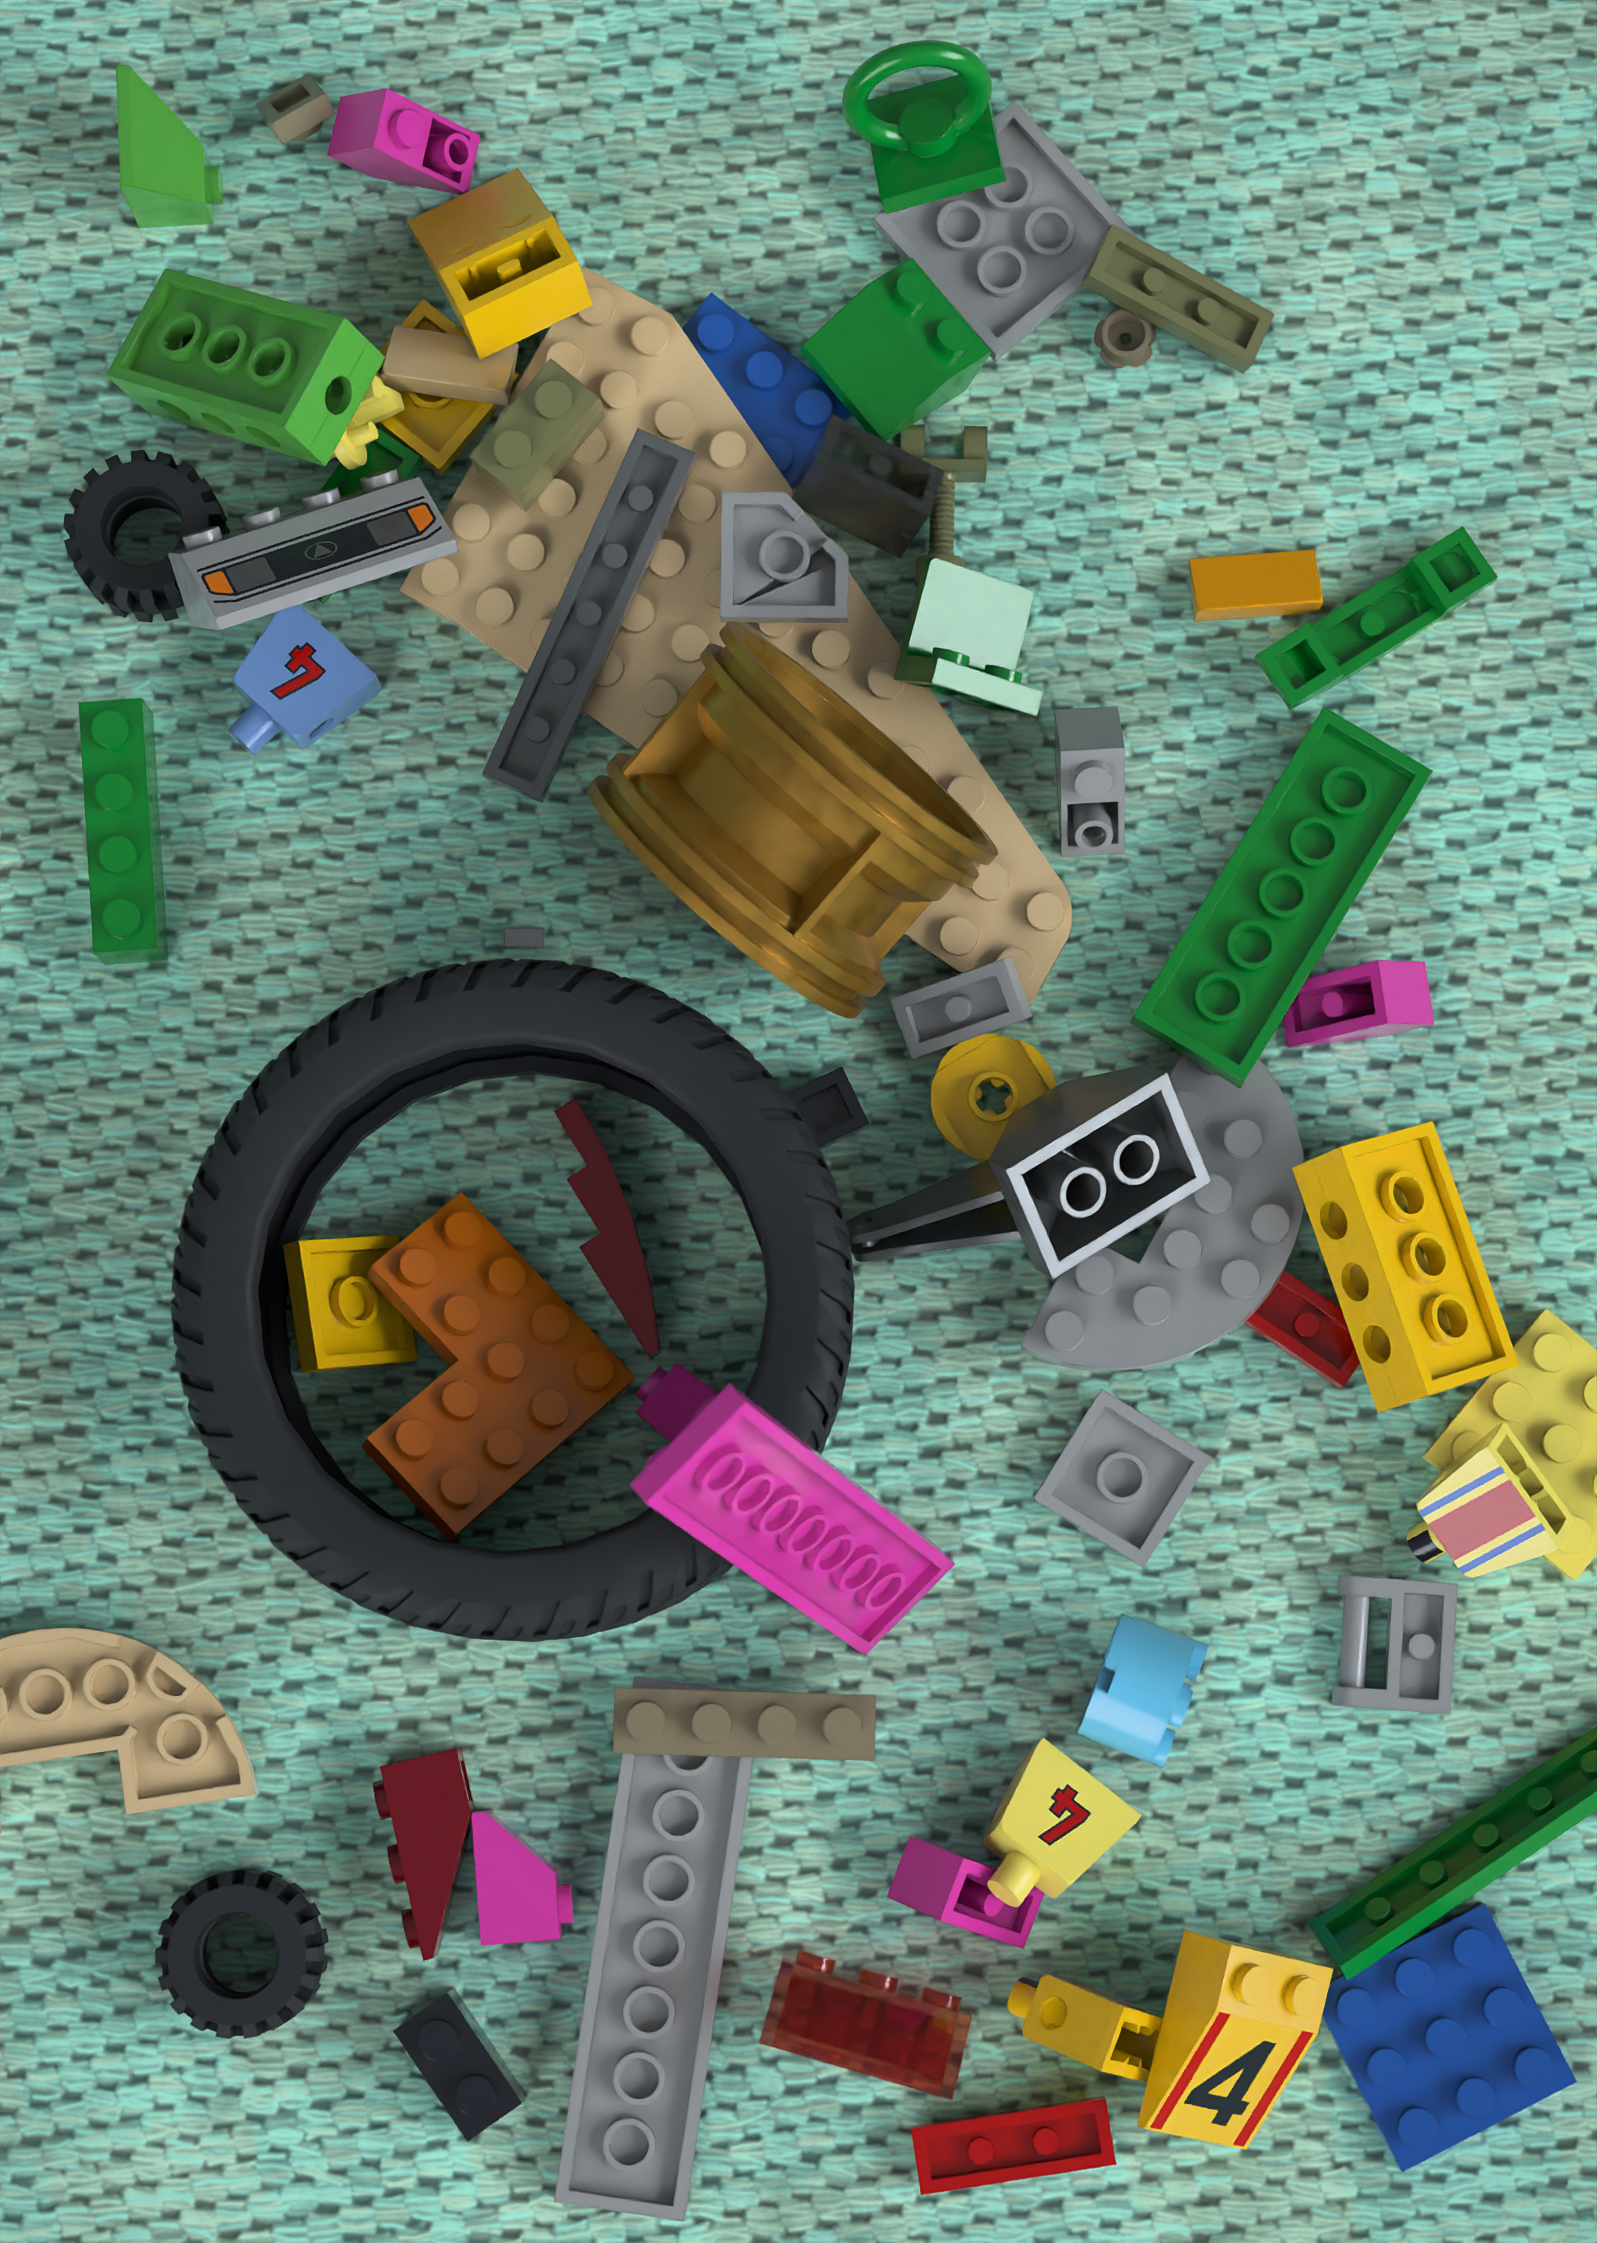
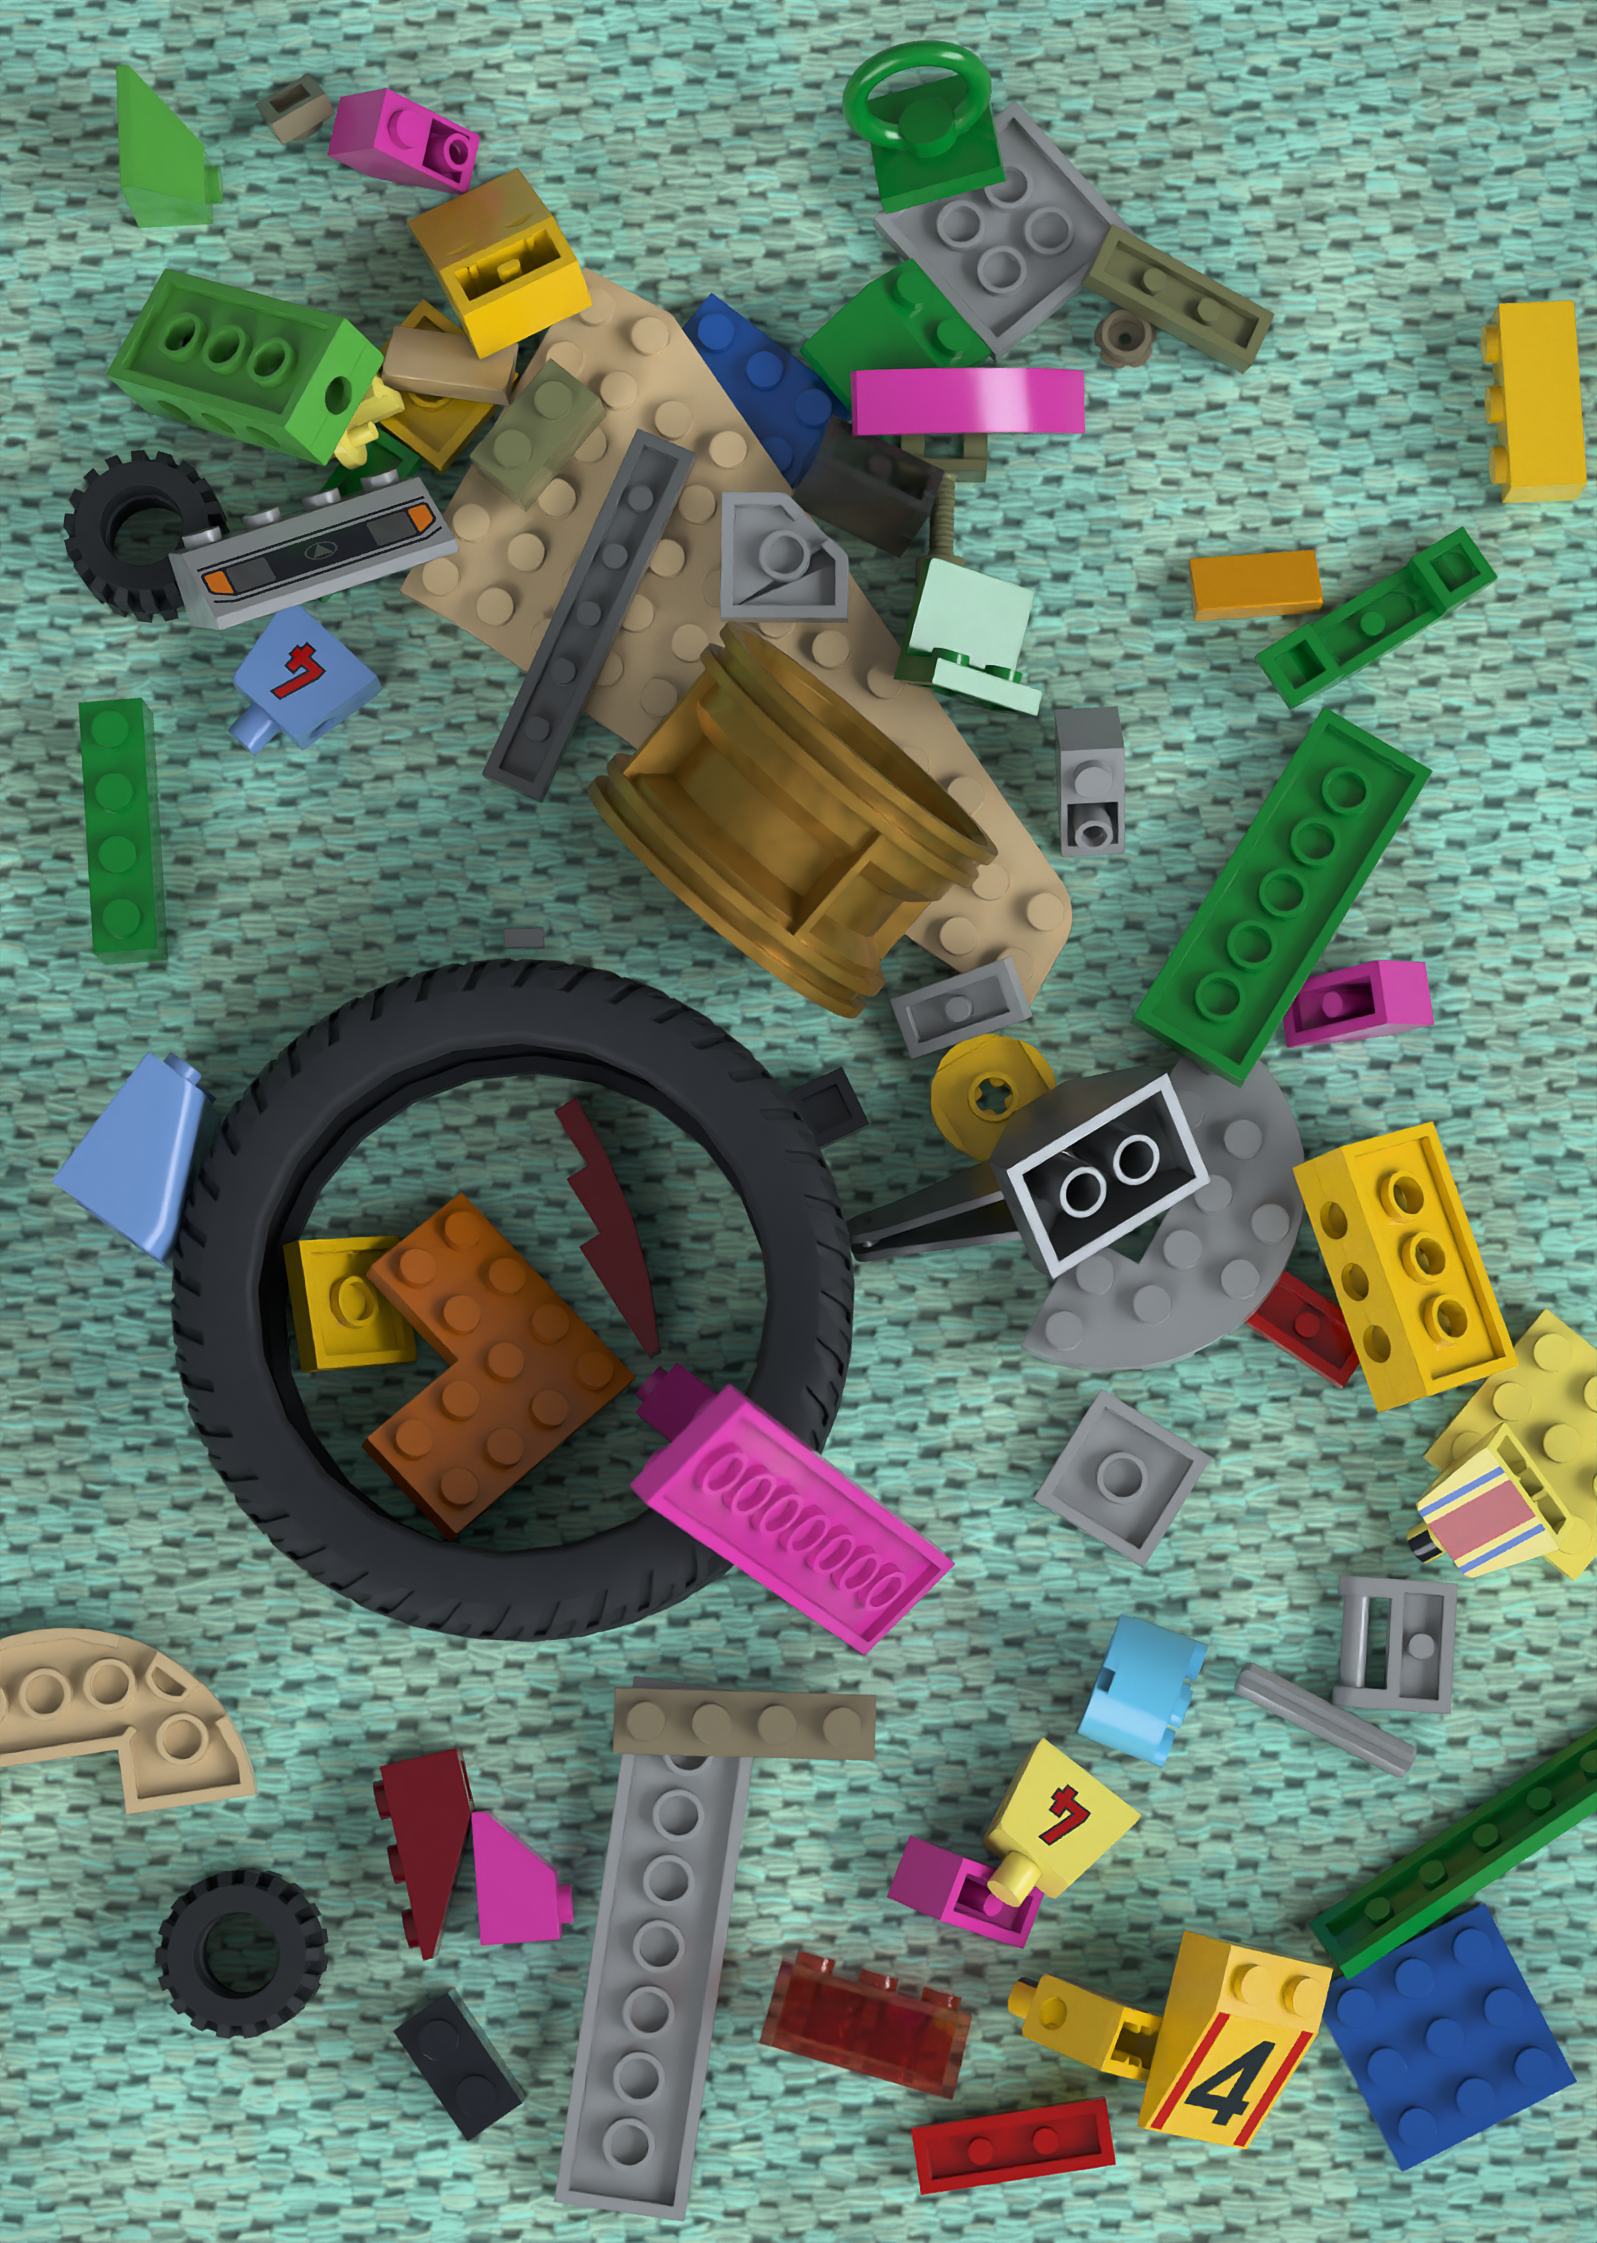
none -> medium blue windscreen [52,1051,219,1273]
none -> dark pink slope [851,368,1085,436]
none -> light grey axle [1234,1663,1417,1778]
none -> yellow brick [1481,300,1587,503]

